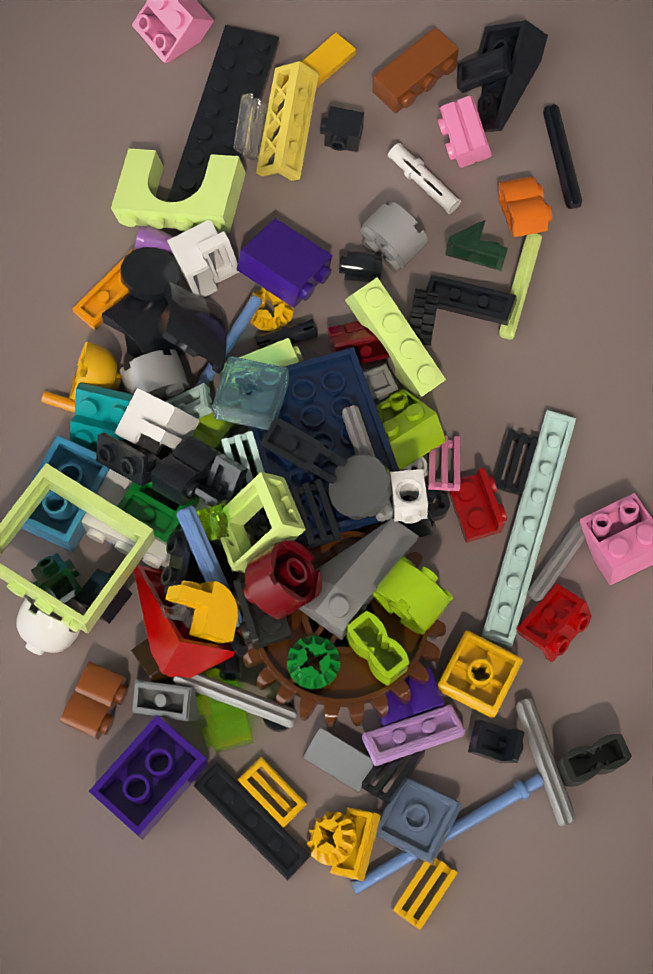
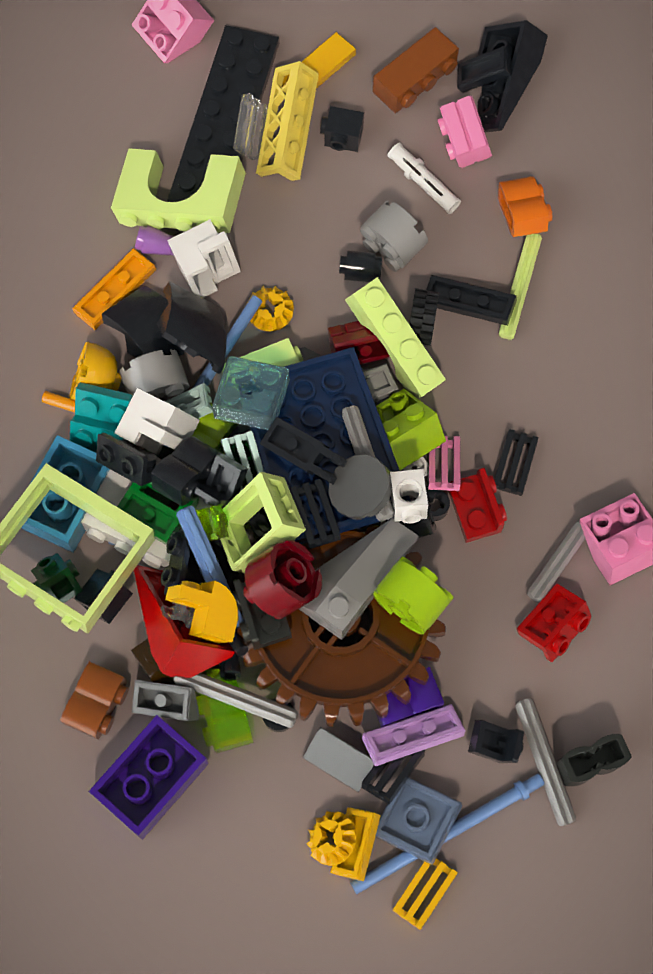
white cylinder [16,596,81,655] -> none
black tile [120,247,180,301] -> none
black tile [194,762,311,881] -> none
dark purple brick [237,218,333,308] -> none
yellow tile [238,757,307,828] -> none
black pin [255,319,318,349] -> none
green gear [287,635,340,689] -> none
lime brick [347,611,409,686] -> none
yellow brick [437,630,523,718] -> none
clear green slope [446,220,508,271] -> none
light aqua tile [481,410,576,649] -> none
black axle [543,105,583,209] -> none

